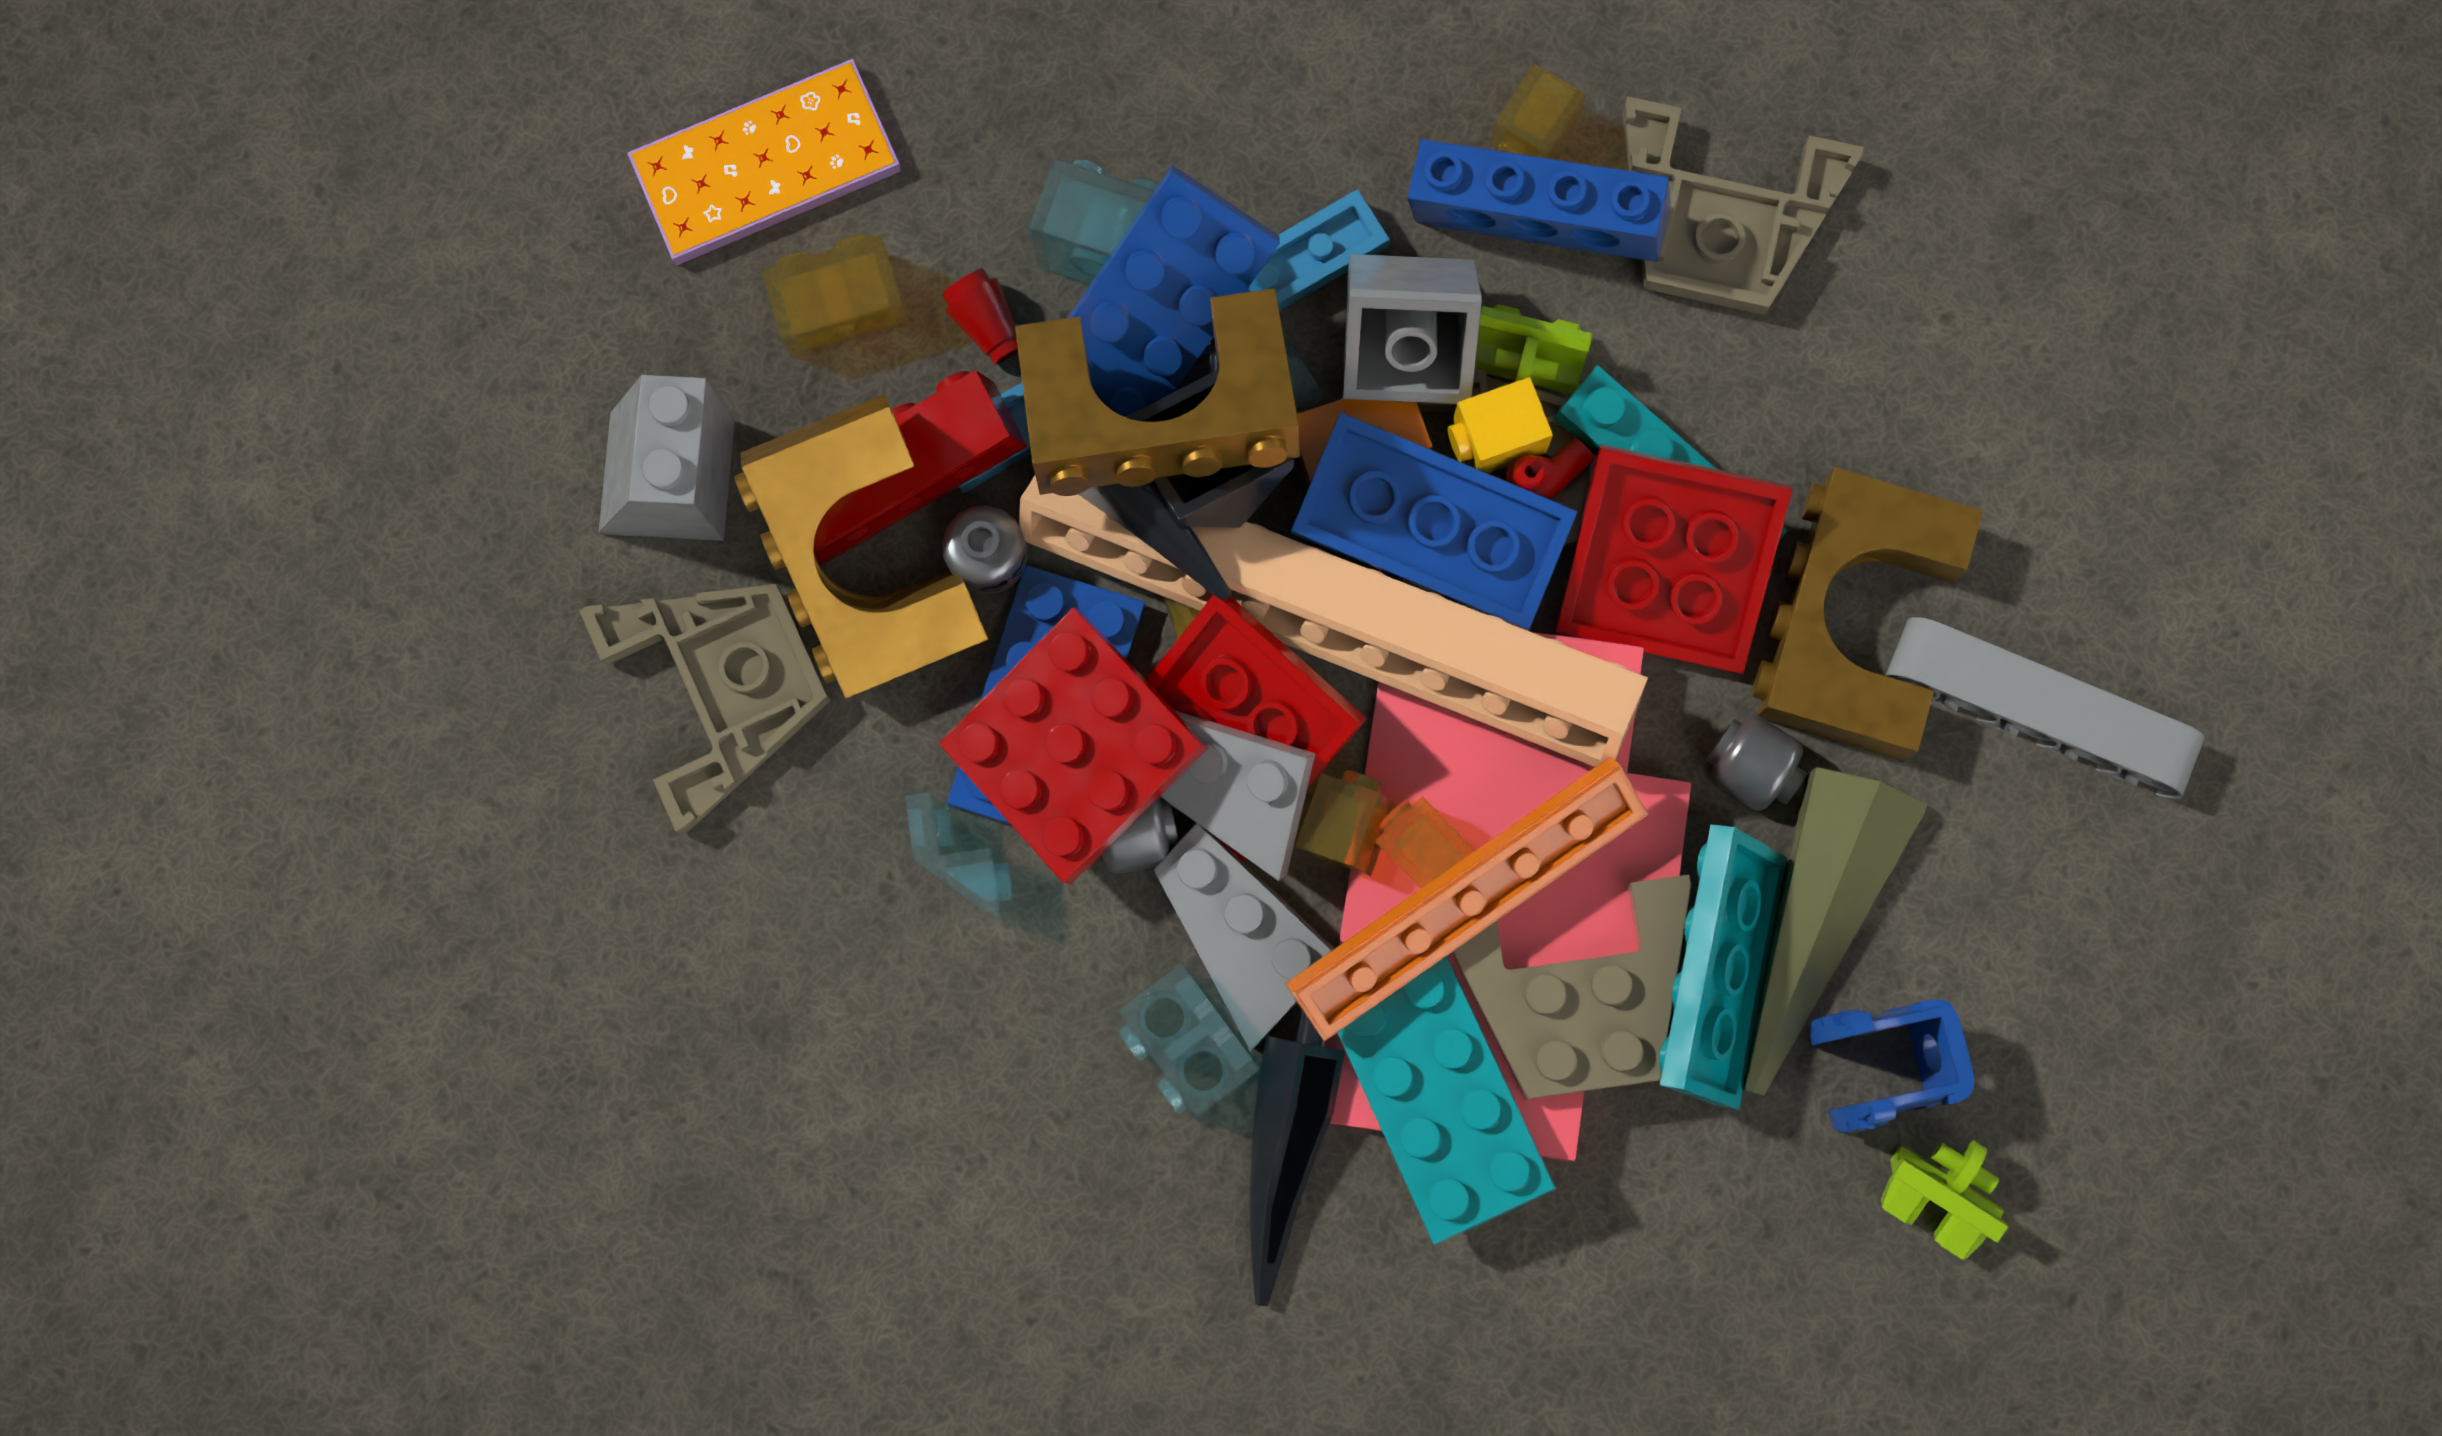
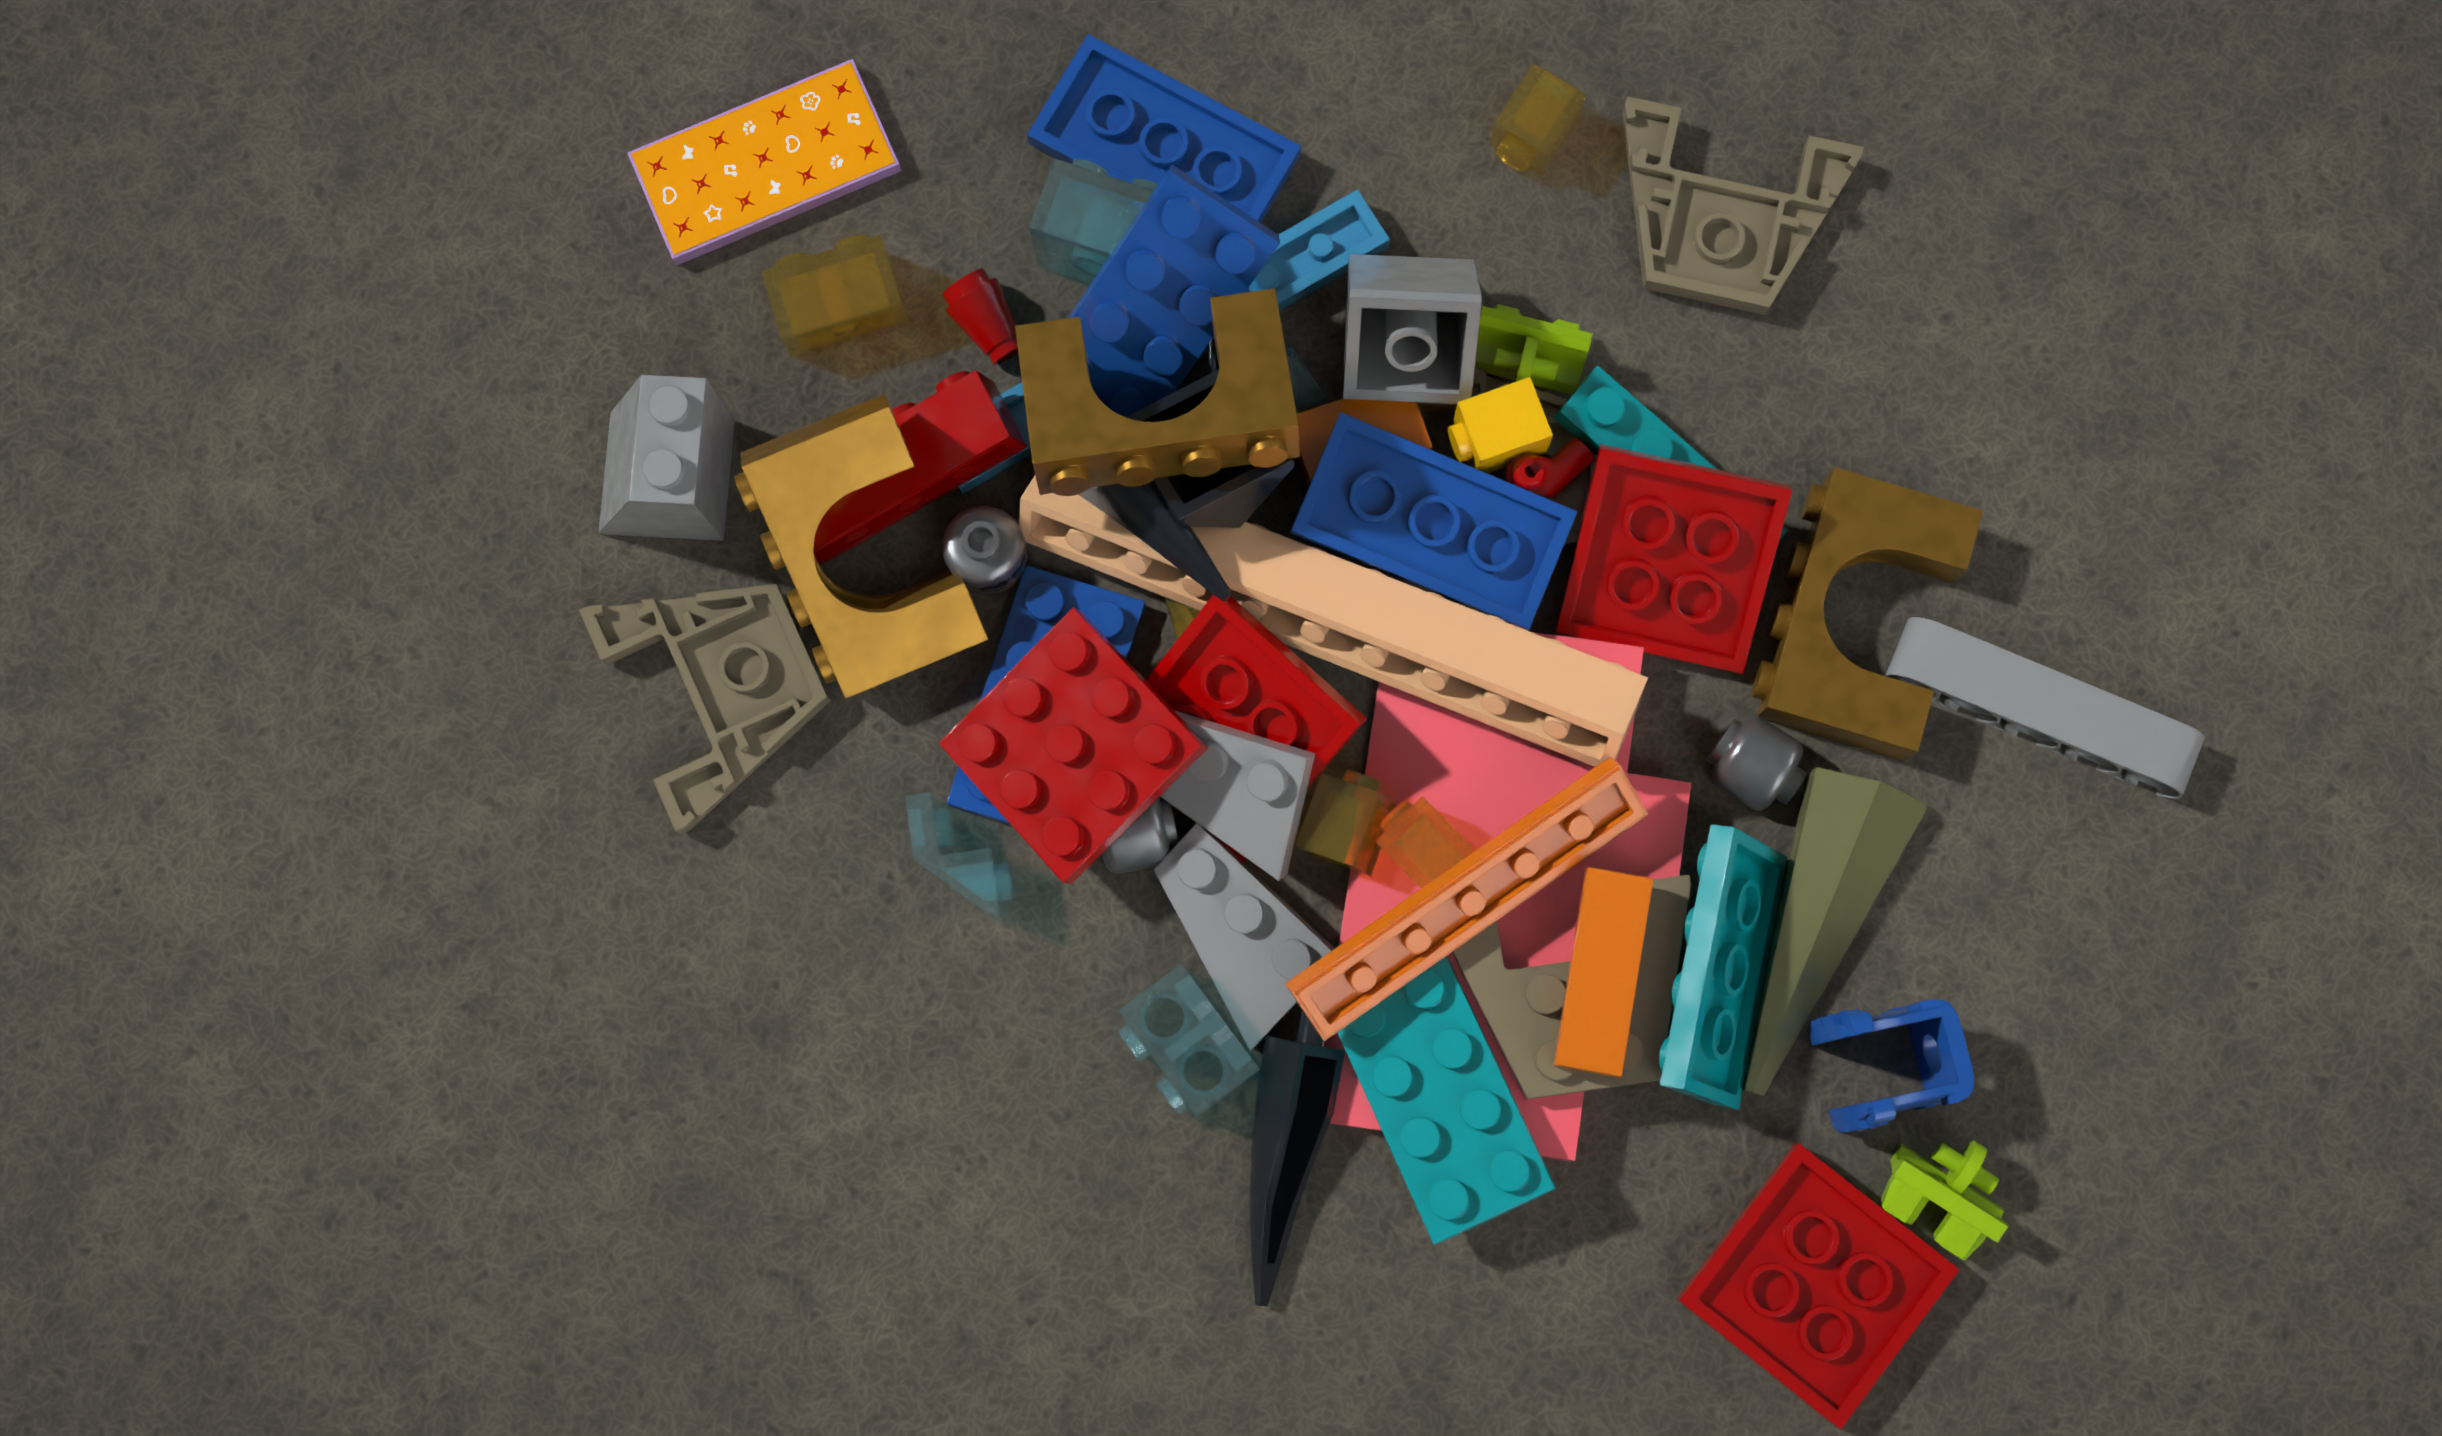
blue brick [1407,139,1671,262] -> none
none -> blue plate [1027,34,1301,223]
none -> orange tile [1553,867,1653,1078]
none -> red plate [1676,1143,1960,1430]

